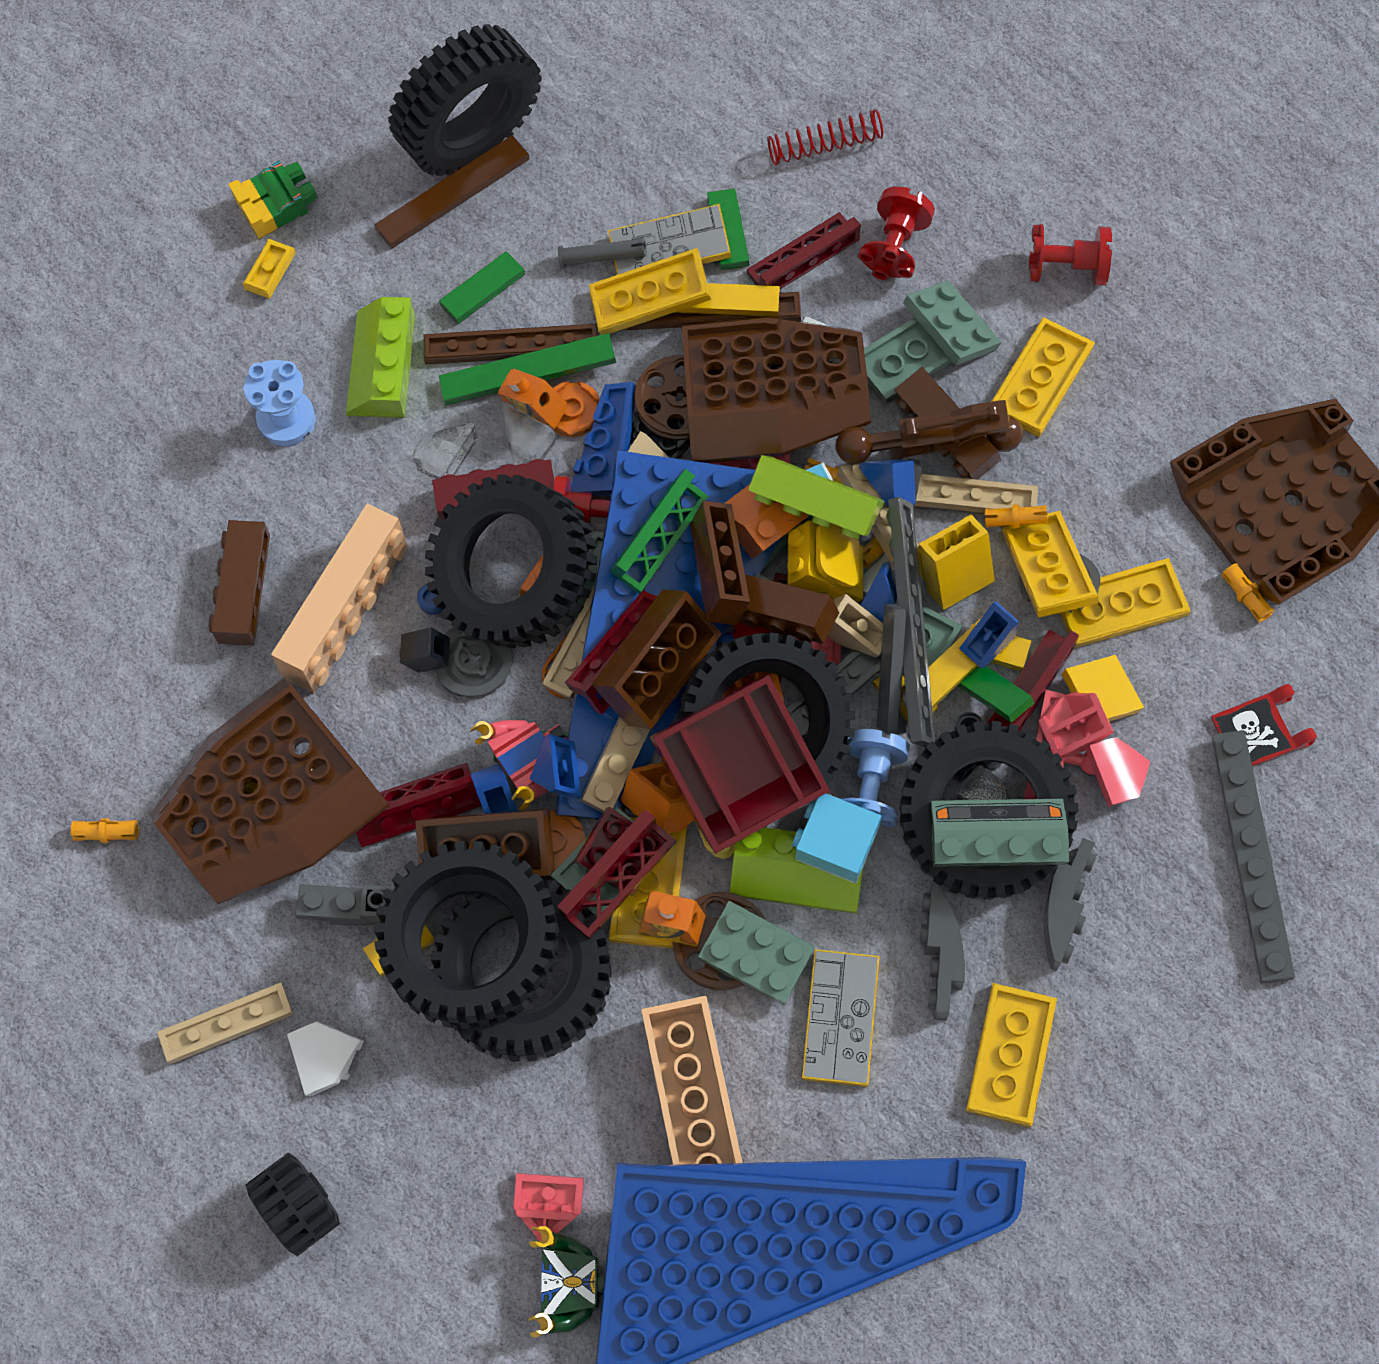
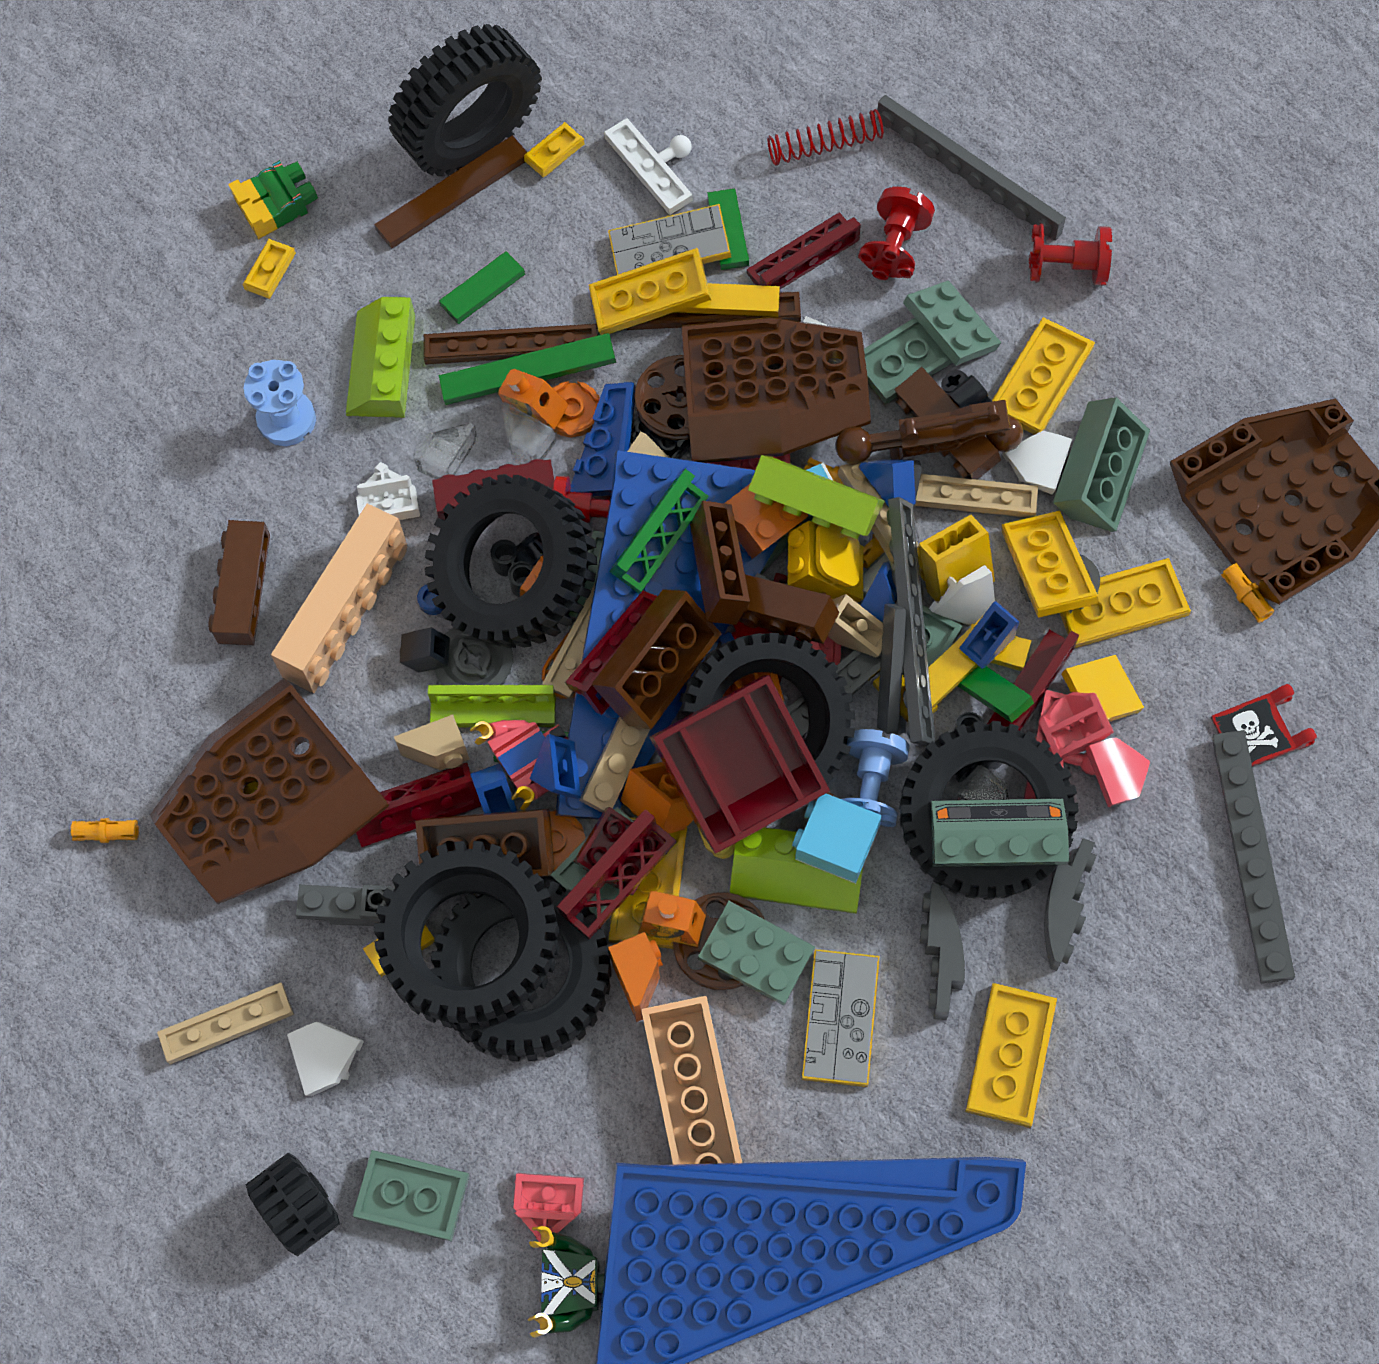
dark grey pin [558,238,647,269] -> none
light orange pin [985,504,1048,528] -> none
none -> sand green plate [353,1150,470,1242]
none -> white slope [356,462,420,520]
none -> tan slope [394,715,470,770]
none -> lime fence [428,685,556,728]
none -> black piece [490,532,543,597]
none -> yellow plate [524,122,585,178]
none -> white plate [604,118,693,215]
none -> orange slope [608,932,663,1022]
none -> dark grey plate [876,95,1066,241]
none -> white slope [929,565,995,625]
none -> black piece [941,370,992,408]
none -> white slope [1002,431,1072,495]
none -> sand green slope [1053,397,1150,532]

